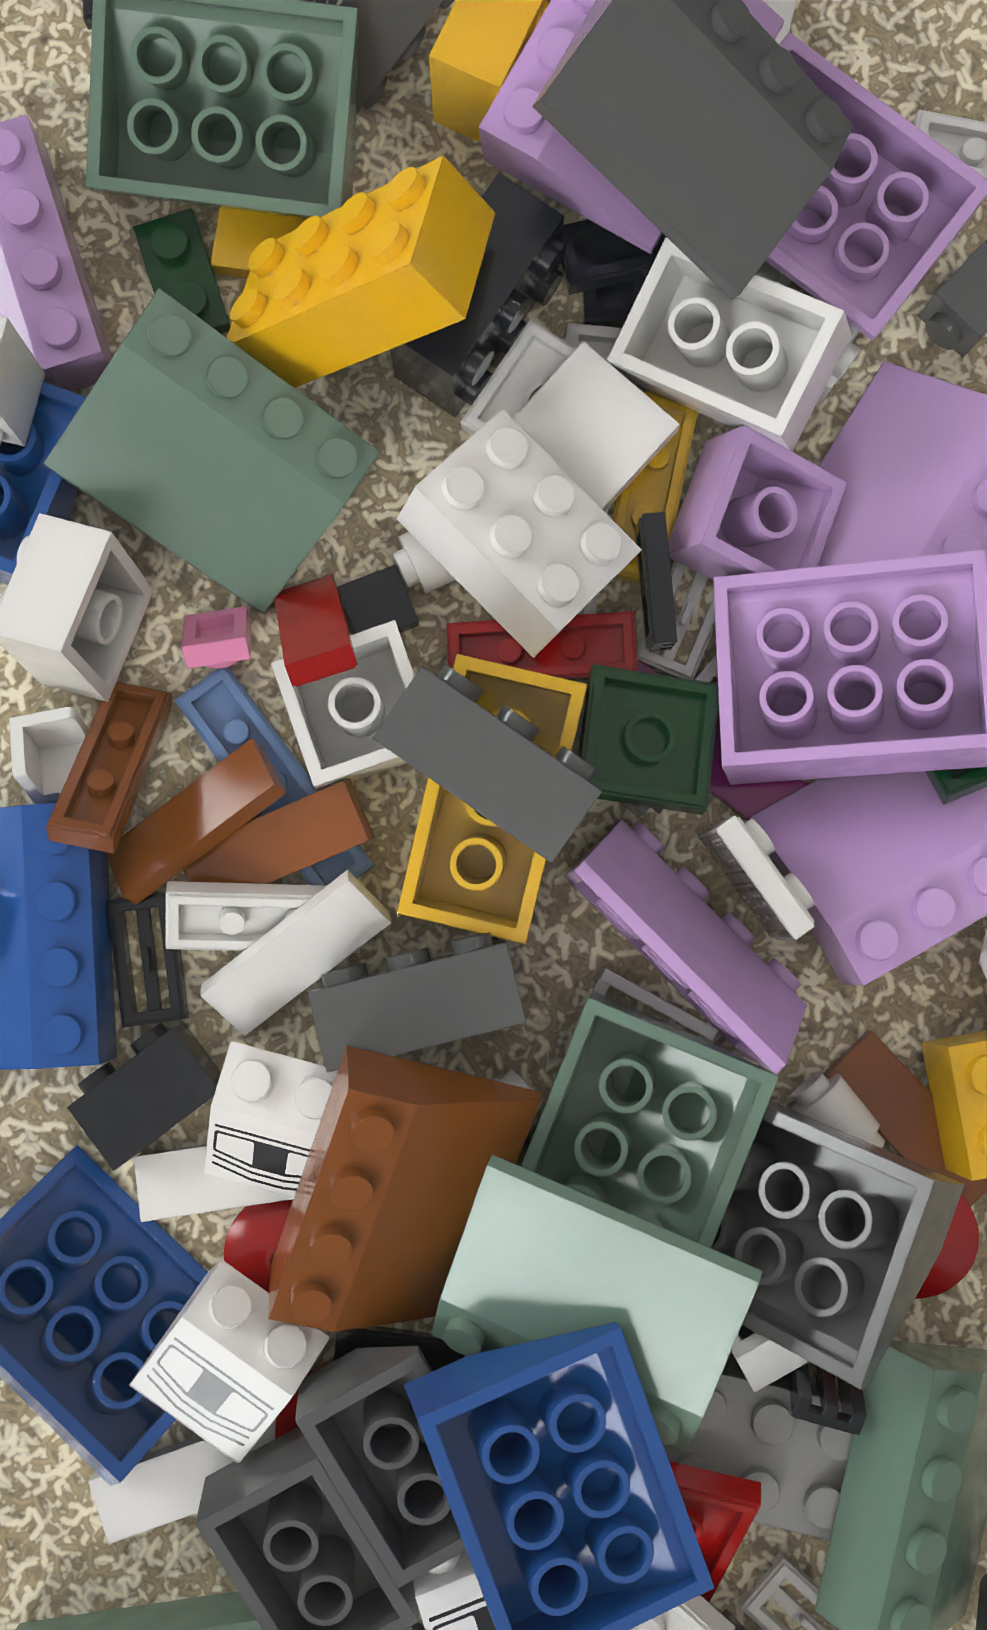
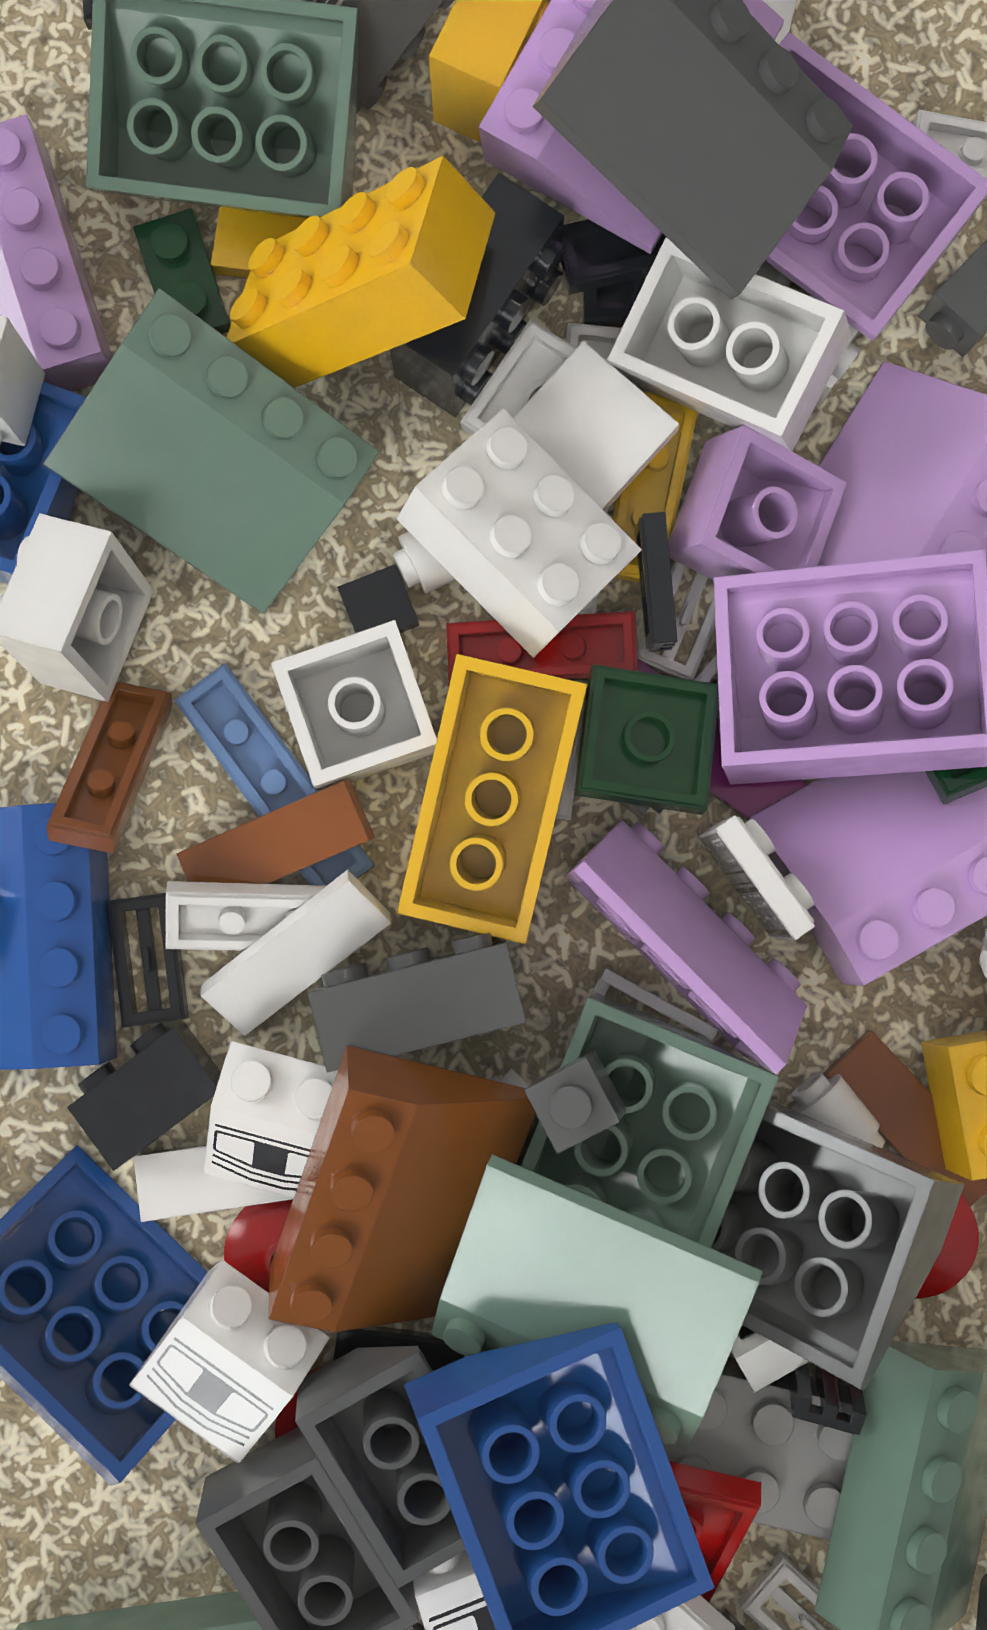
white panel [9,707,88,804] -> none
white tile [88,1418,276,1544] -> none
dark orange tile [105,738,287,905] -> none
bright pink plate [181,606,252,669] -> none
red tile [274,574,358,687] -> none
dark grey brick [372,664,602,863] -> none
none -> dark grey brick [524,1050,627,1154]

